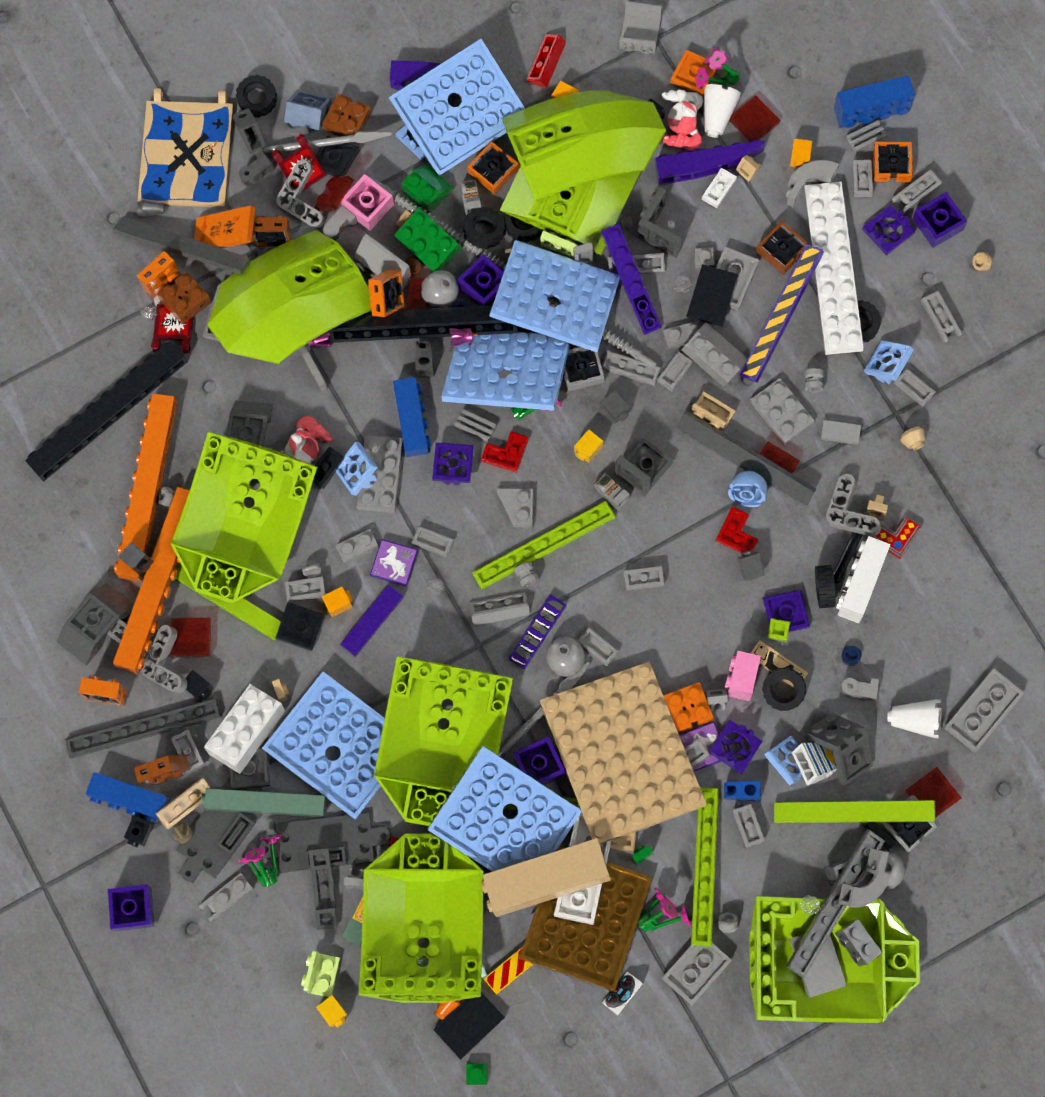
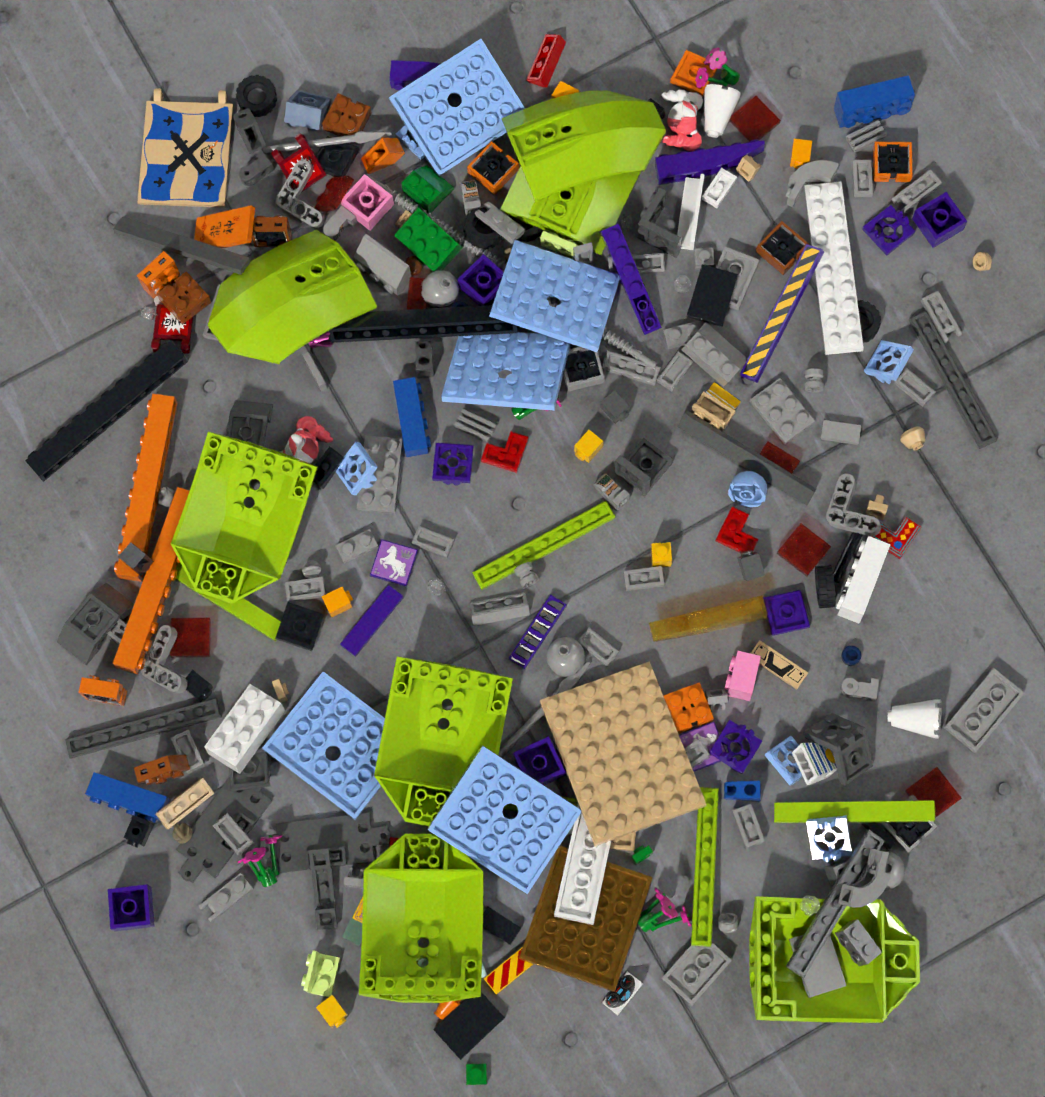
flat silver cone [137,200,164,218] -> none
sand green brick [201,789,325,817] -> none
orange piece [368,269,404,317] -> none
flat silver piece [449,328,478,348] -> none
tan brick [481,838,611,917] -> none
light grey wing [496,488,533,528] -> none
light grey panel [619,1,662,54] -> none
black tyre [762,668,806,711] -> none
lime tile [767,618,790,642] -> none
none -> light grey tile [213,813,254,856]
none -> orange slope [361,137,405,174]
none -> light grey hinge [475,201,525,244]
none -> black tile [483,906,521,945]
none -> clear yellow slope [649,595,767,642]
none -> yellow brick [651,542,672,567]
none -> white panel [677,174,704,250]
none -> yellow sticker [706,382,740,410]
none -> clear red plate [777,523,831,577]
none -> piece [806,816,853,862]
none -> dark grey tile [909,311,997,449]

